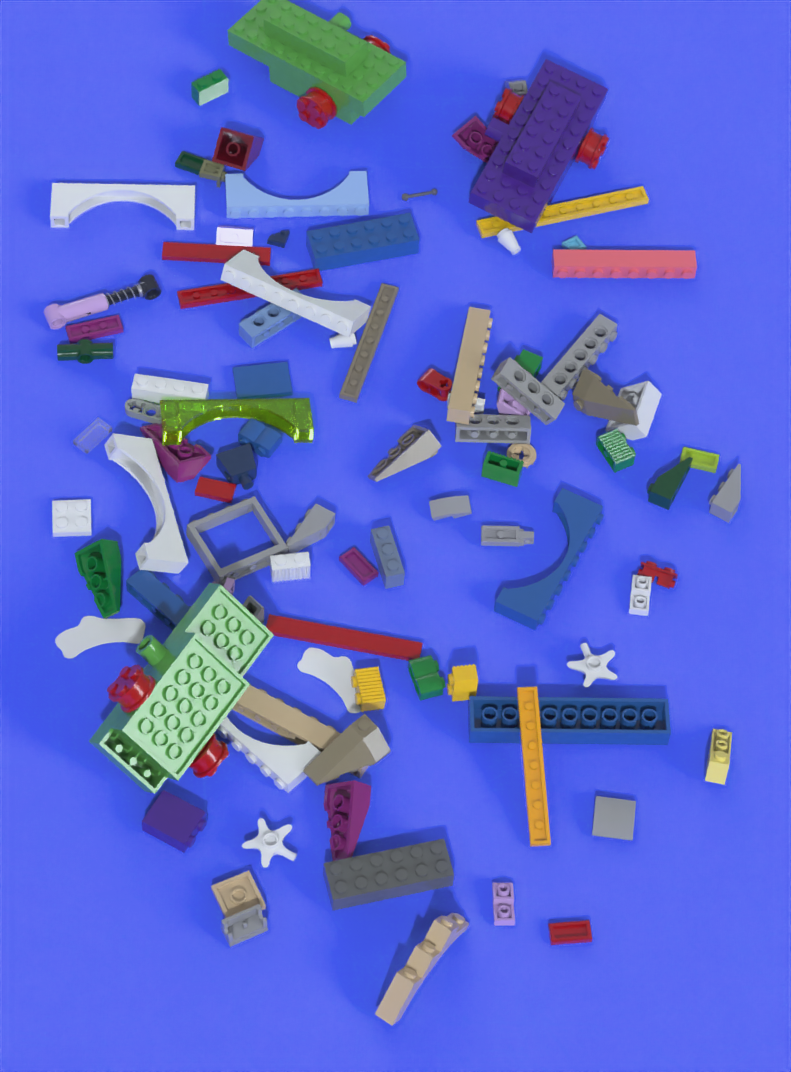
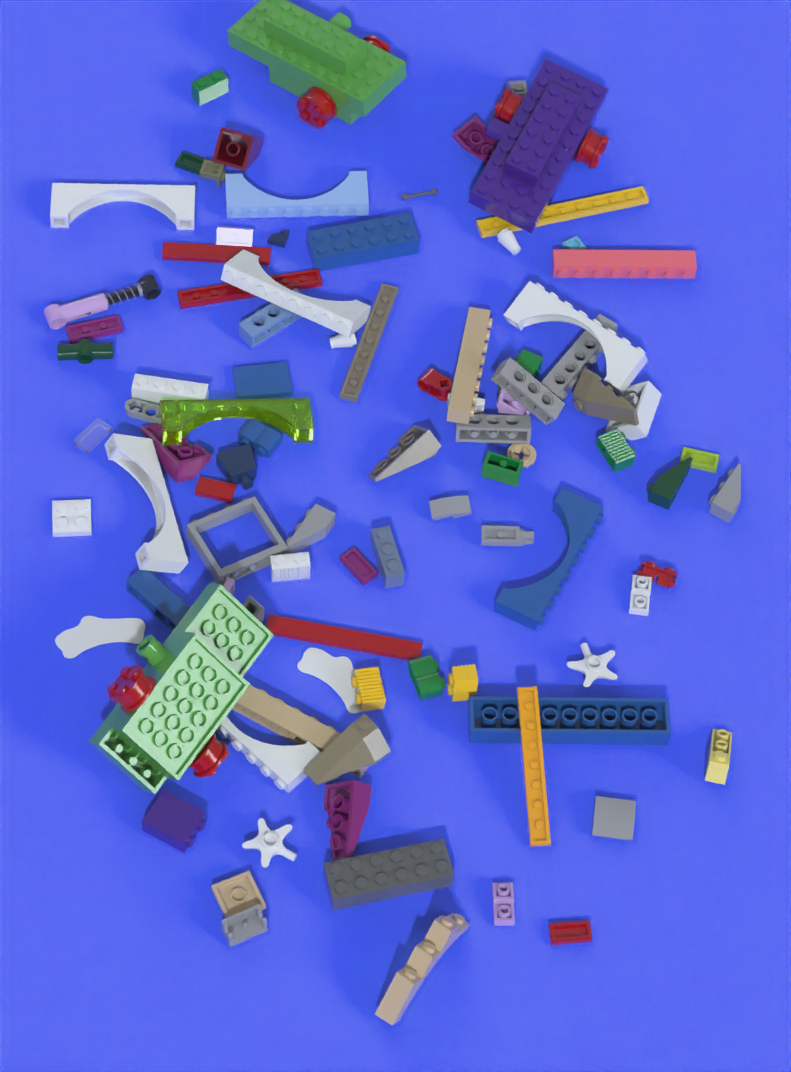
green wedge [74,539,121,619] -> none
none -> white arch [504,281,648,396]

